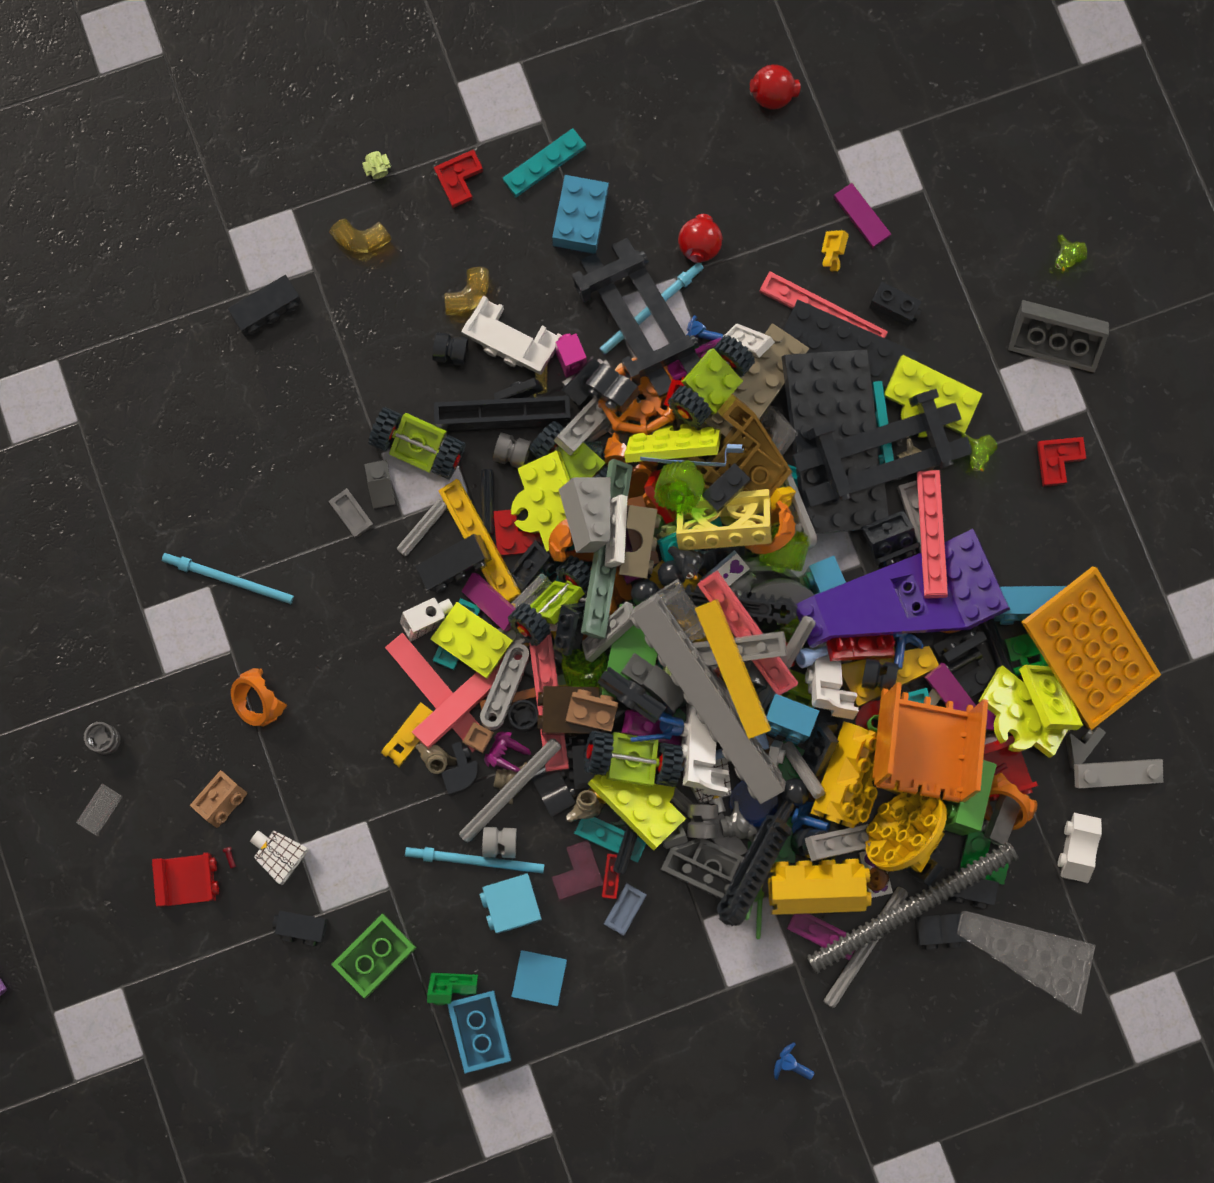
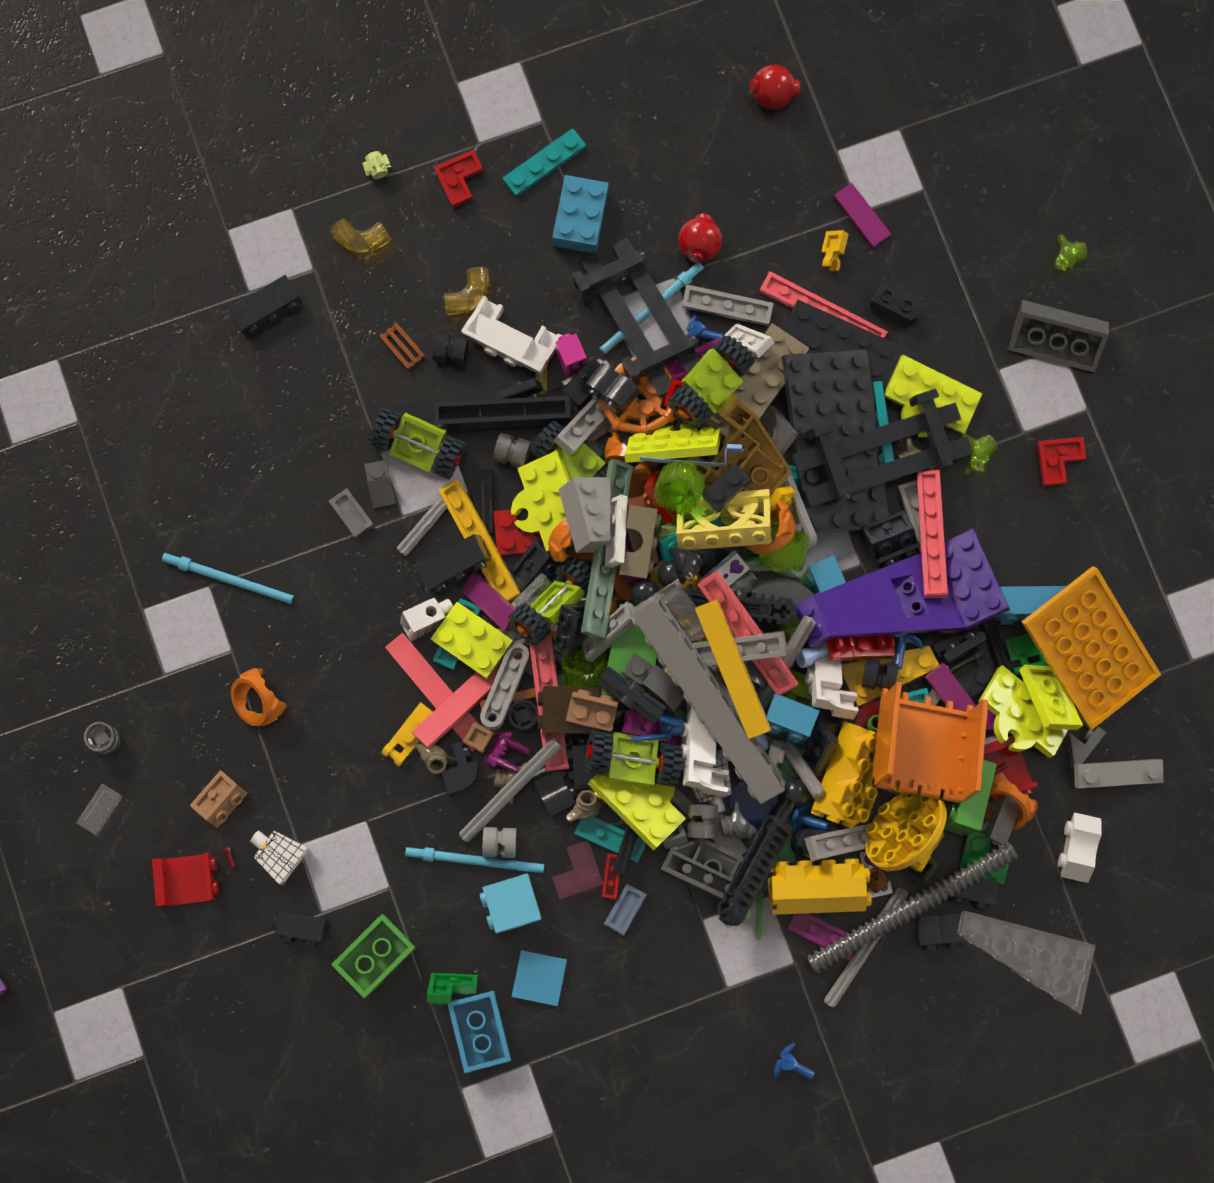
none -> dark orange tile [379,322,425,371]
none -> light grey plate [682,285,773,326]

